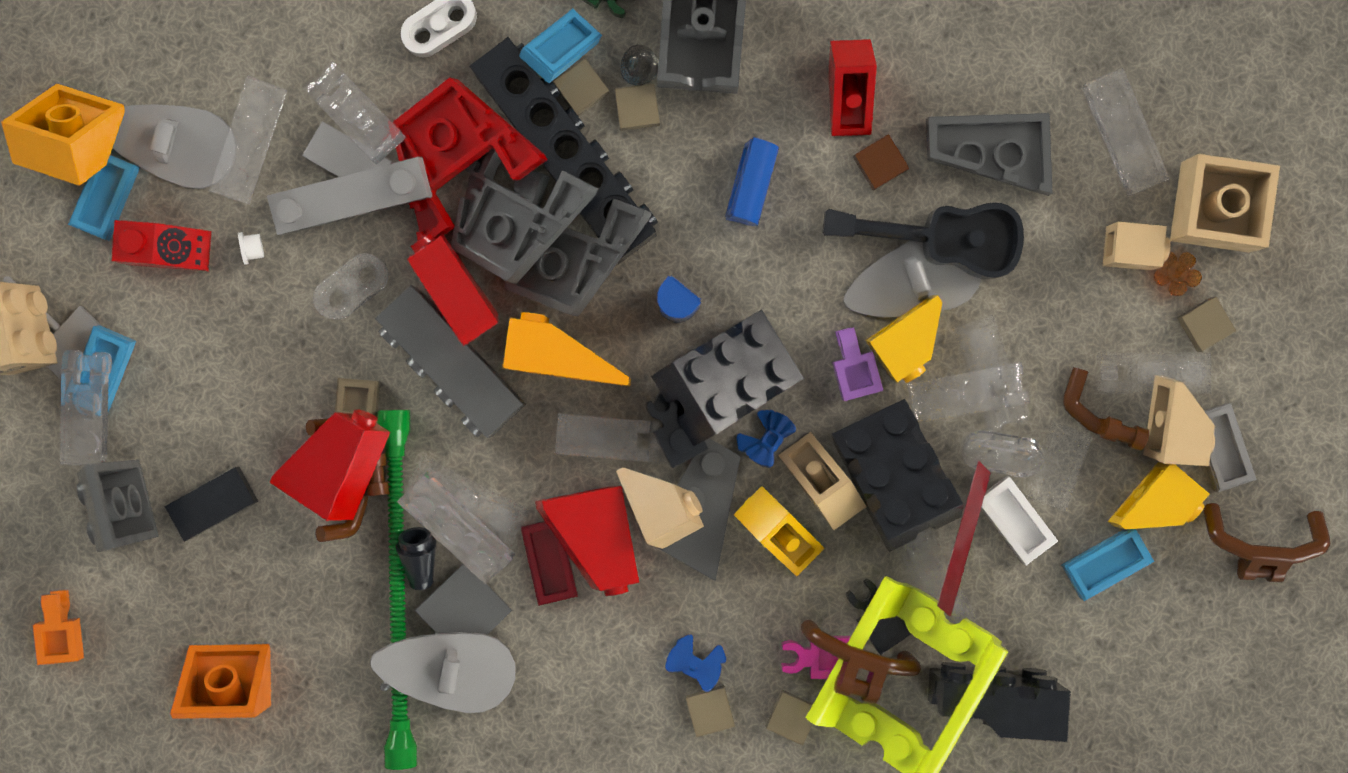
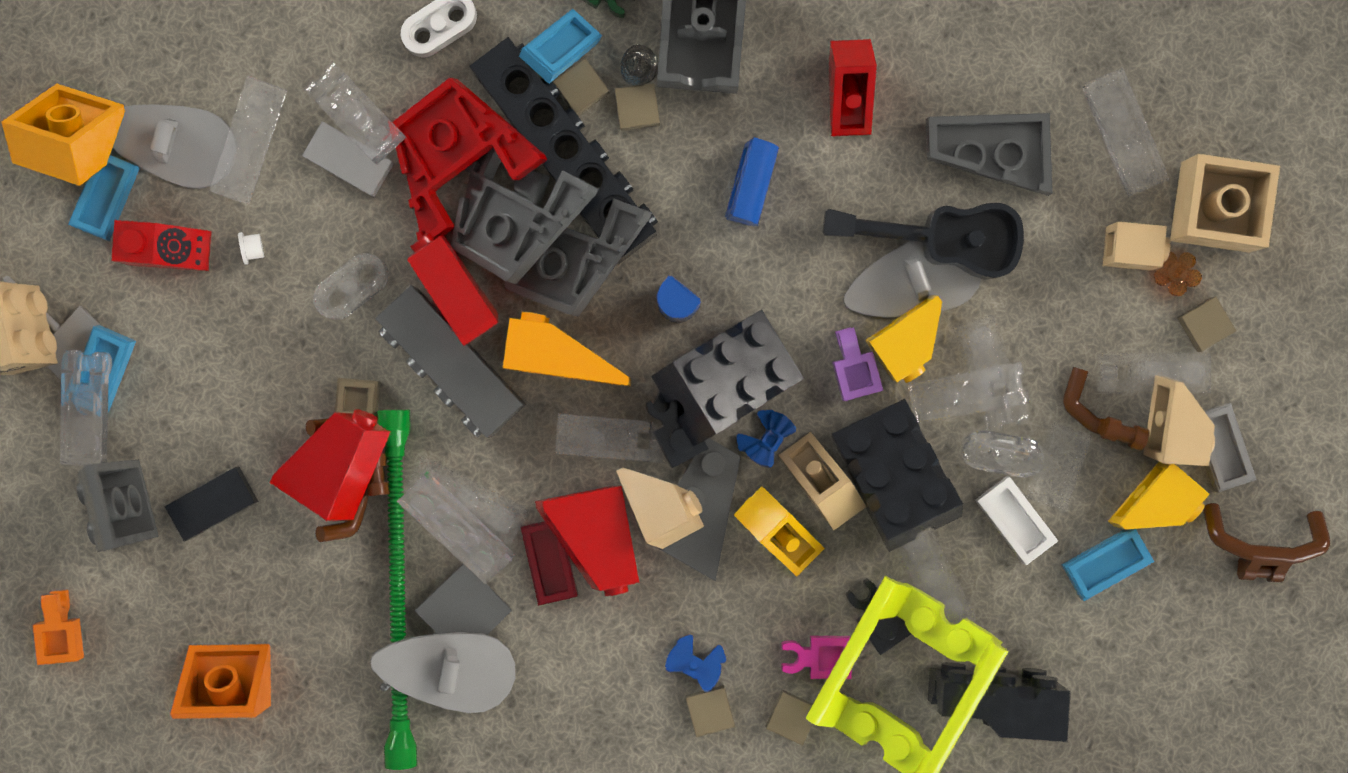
light grey plate [267,157,433,235] -> none
black cone [395,527,437,590] -> none
reddish brown piece [801,620,921,705] -> none
reddish brown tile [853,134,909,191] -> none
dark red sticker [937,460,991,617] -> none

